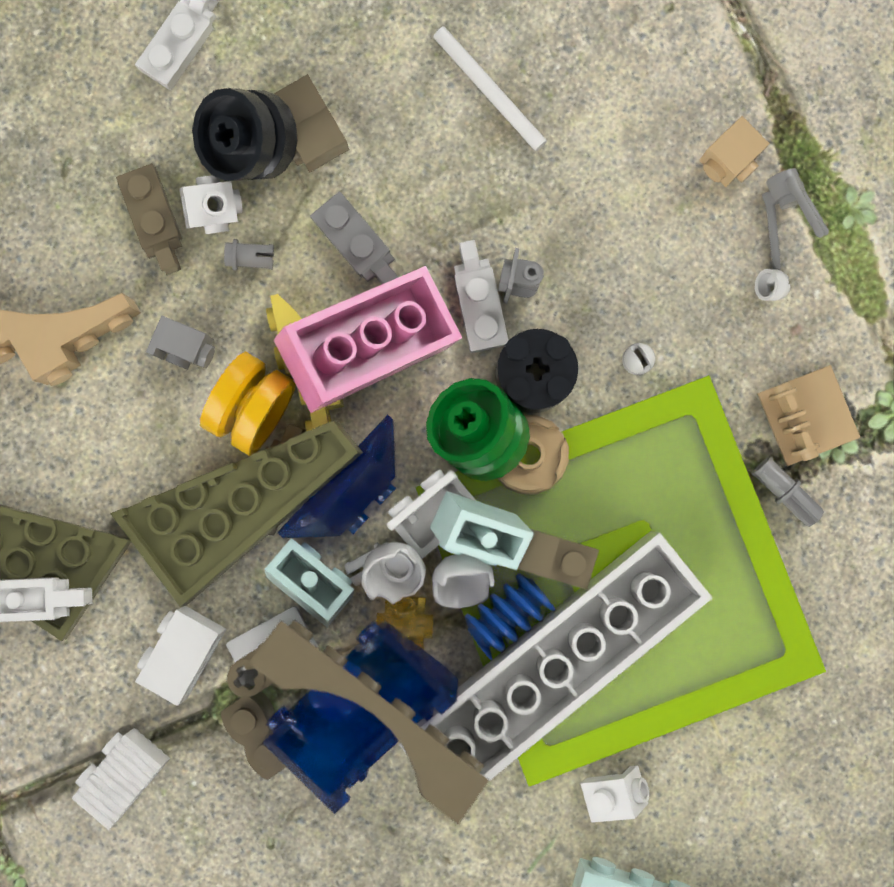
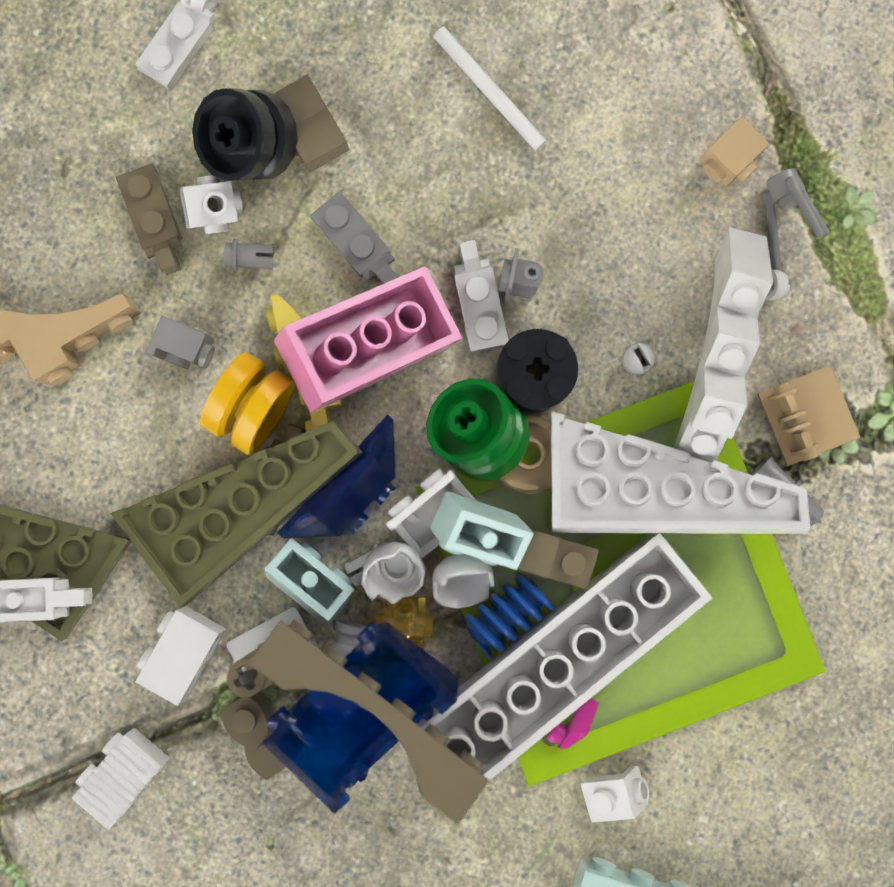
none -> light grey wheel [330,620,374,661]
none -> dark pink arm [547,698,599,749]
none -> white wing [551,411,810,534]
none -> white arch [673,227,773,463]

